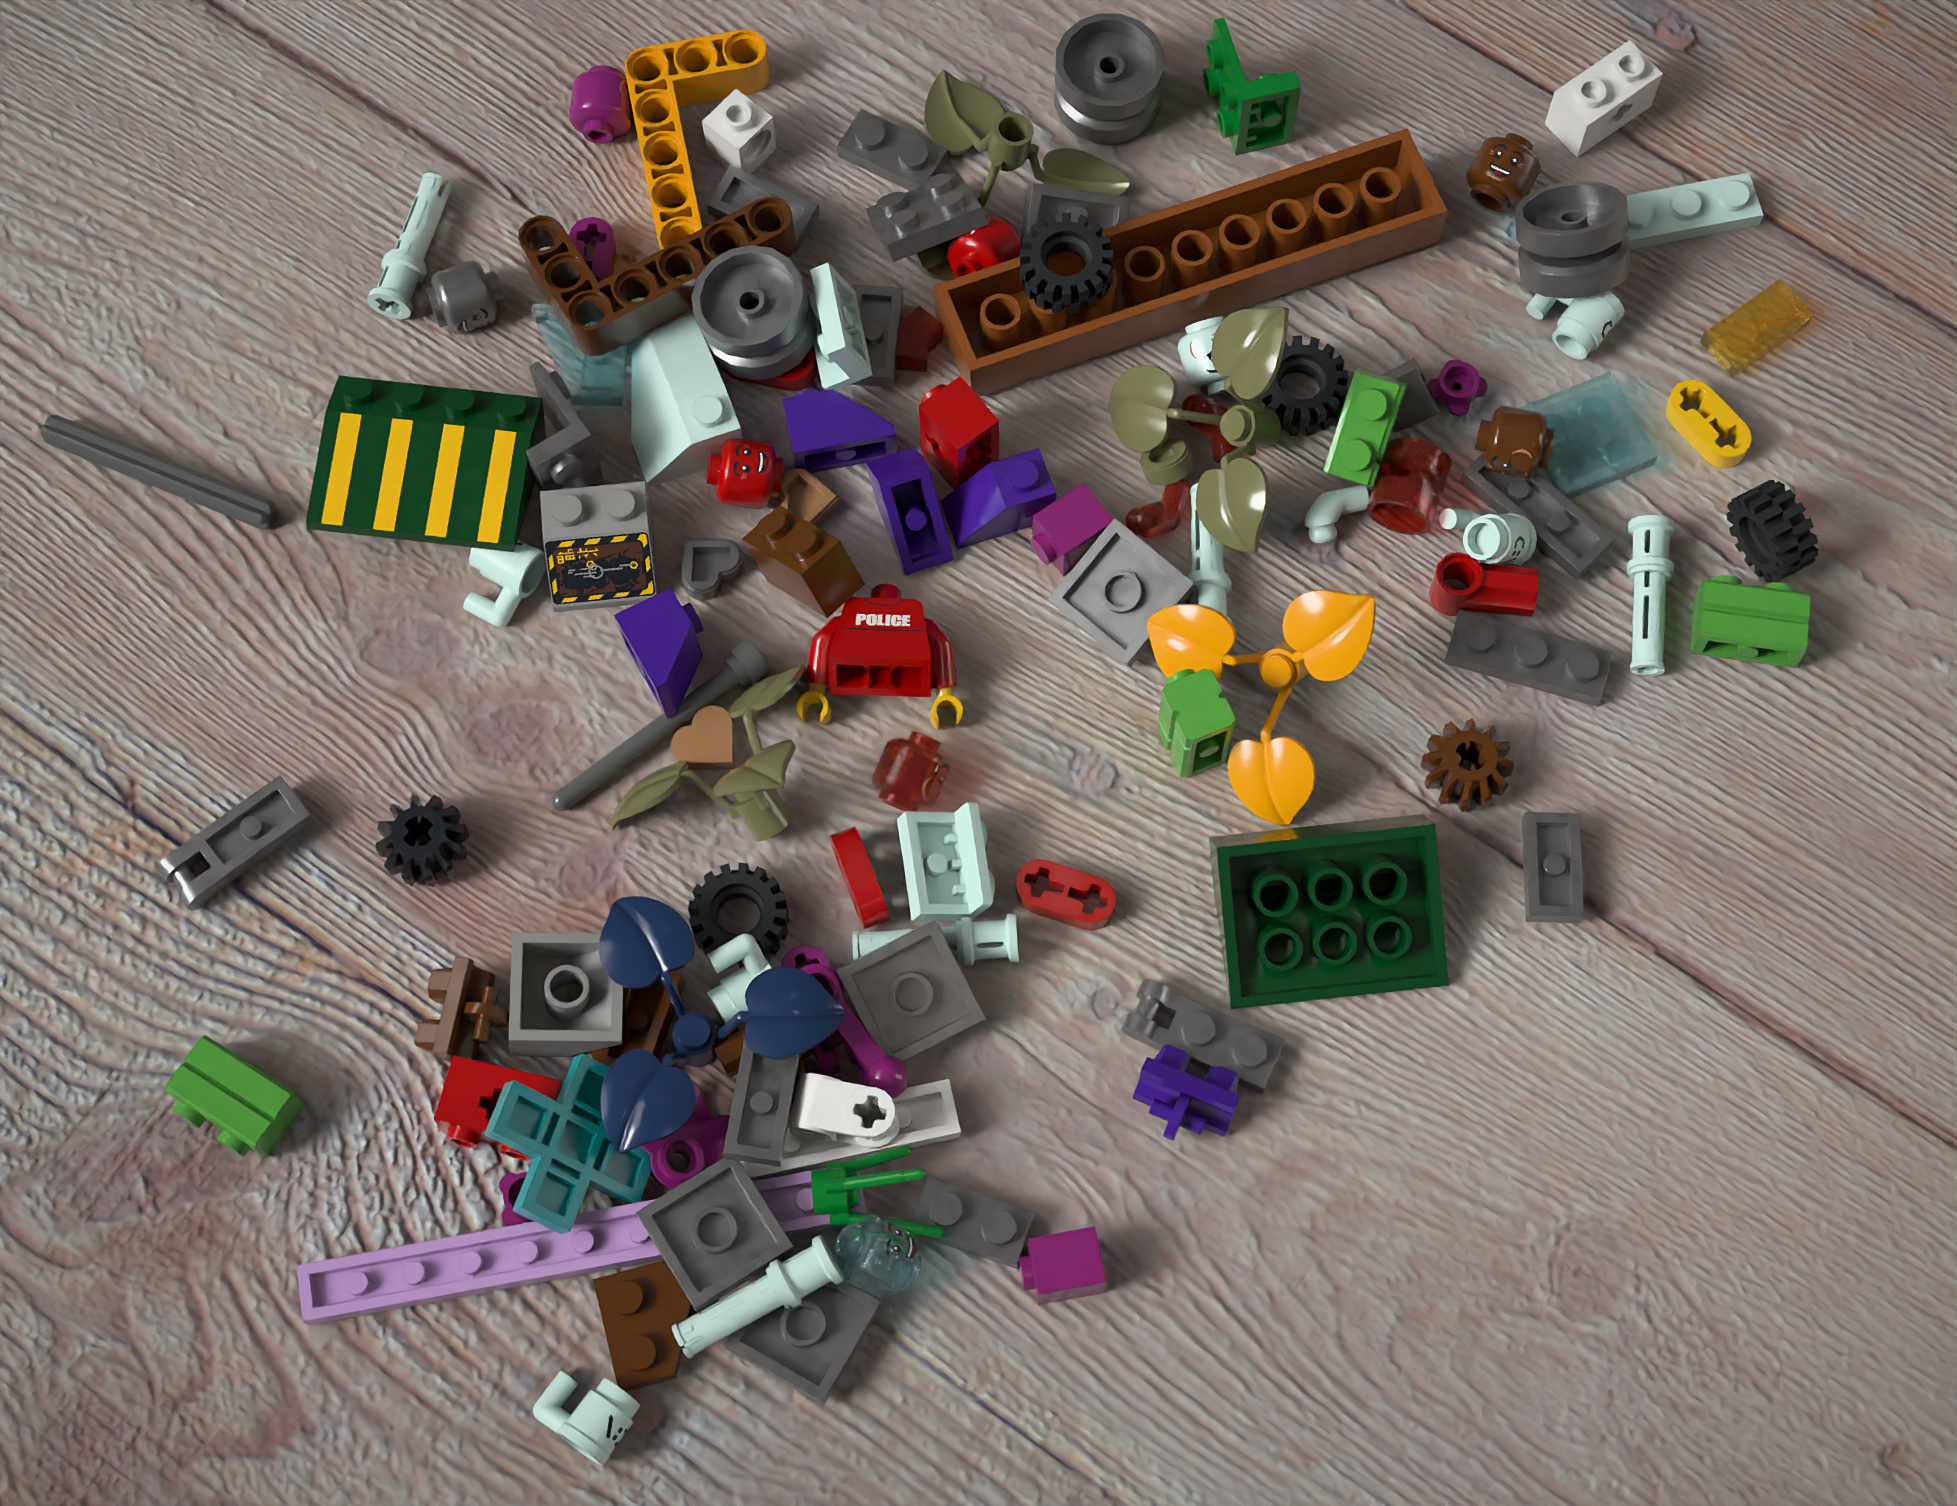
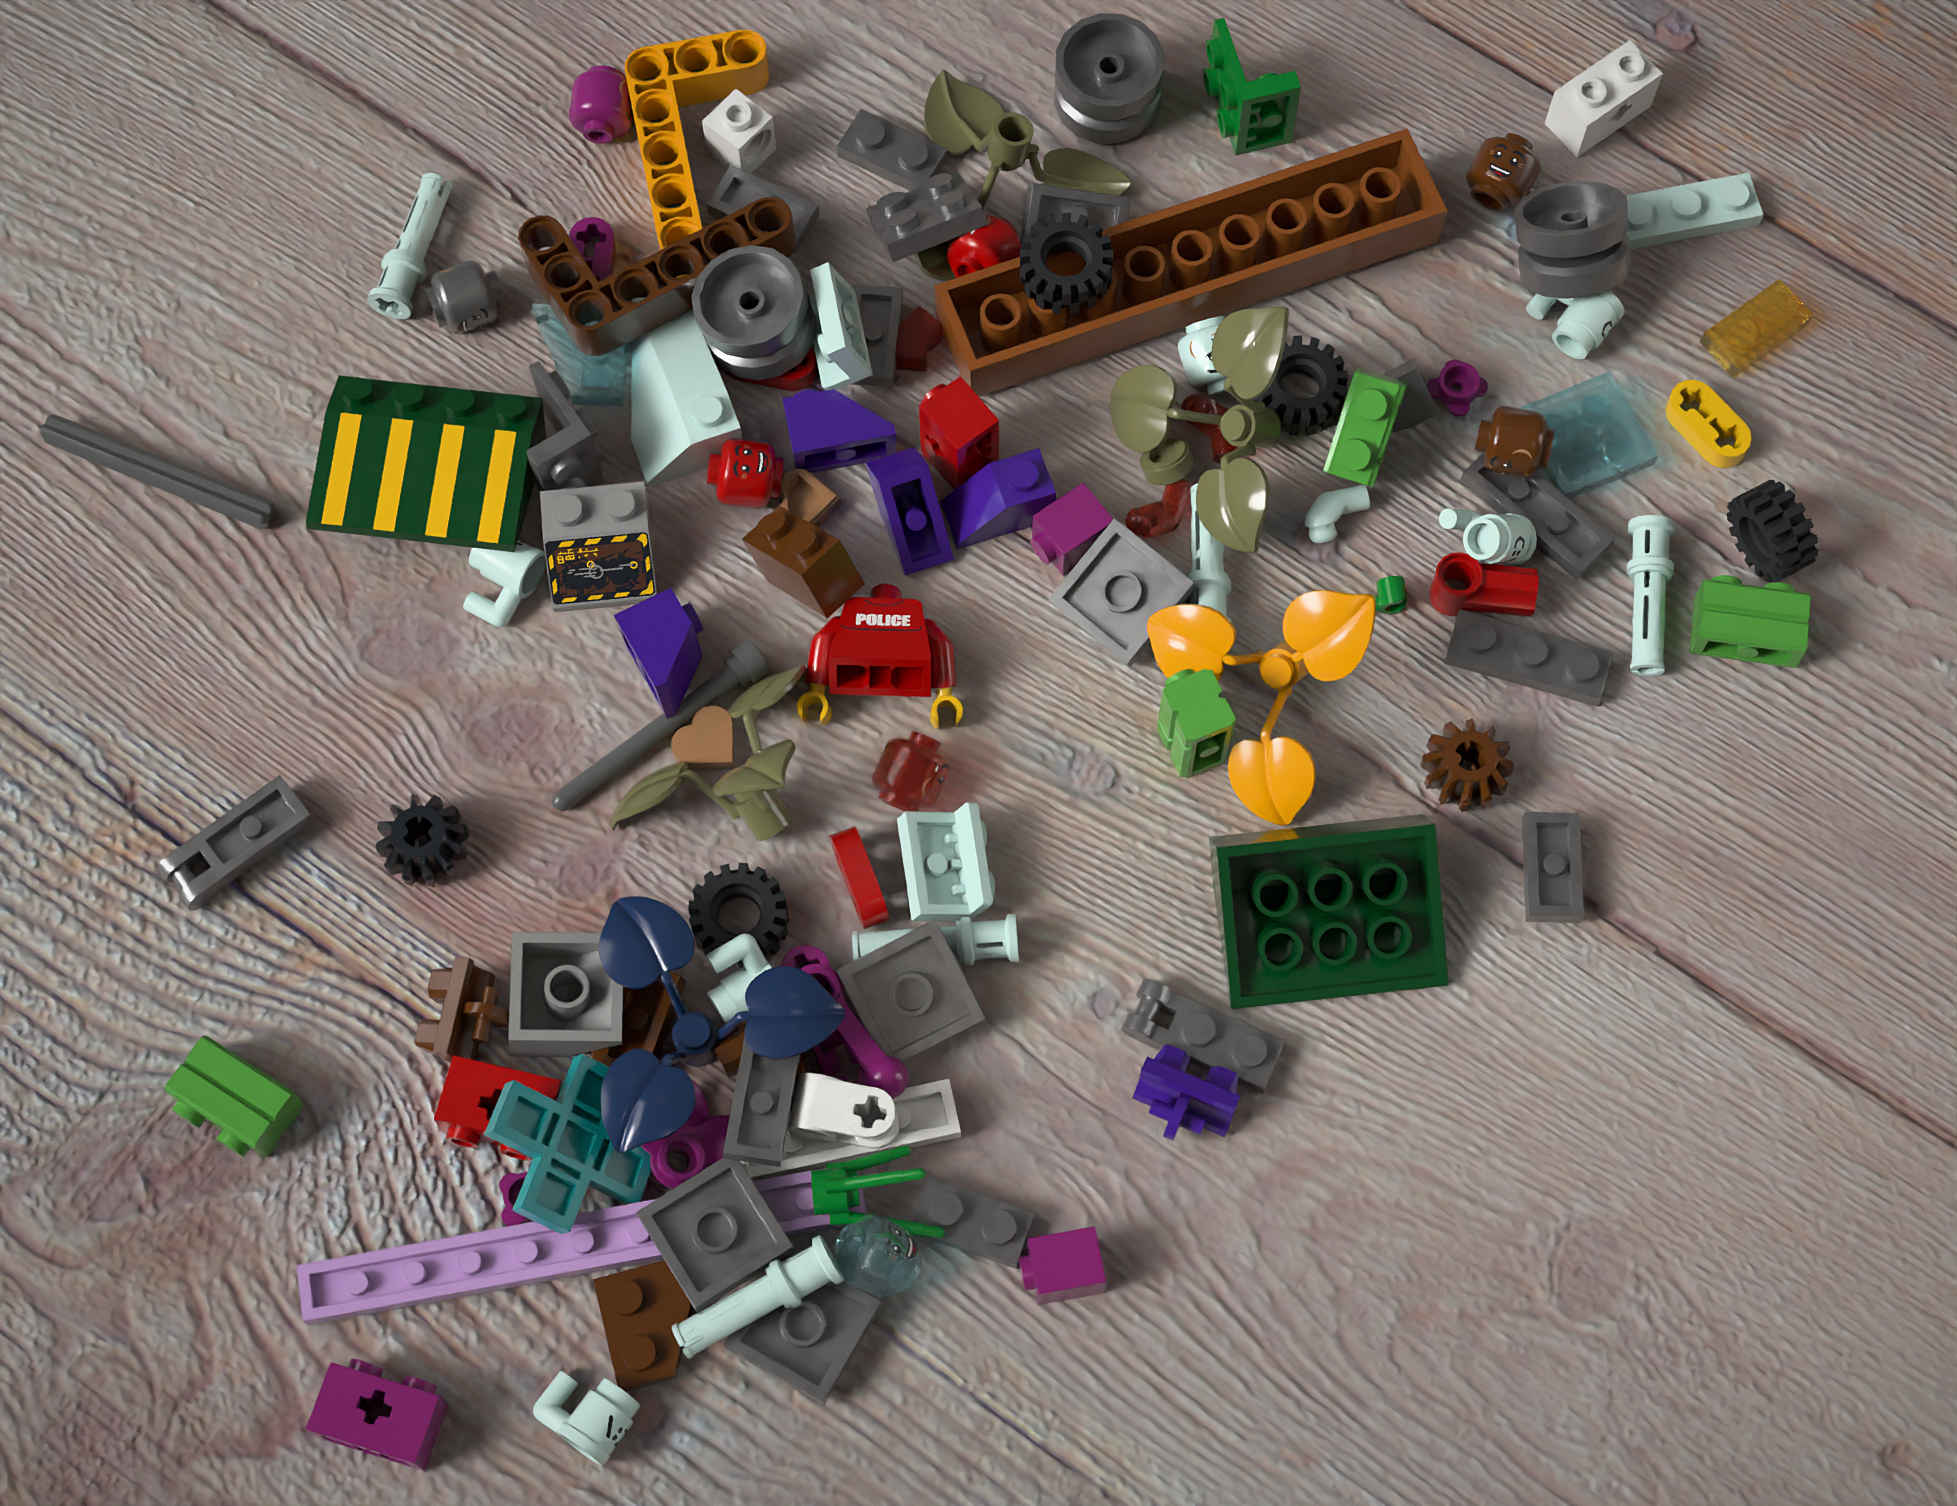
flat silver tile [682,538,744,601] -> none
red beam [1015,859,1116,931] -> none
clear red wheel [1366,437,1452,535] -> none
none -> magenta brick [306,1358,449,1472]
none -> green hand [1375,576,1407,615]

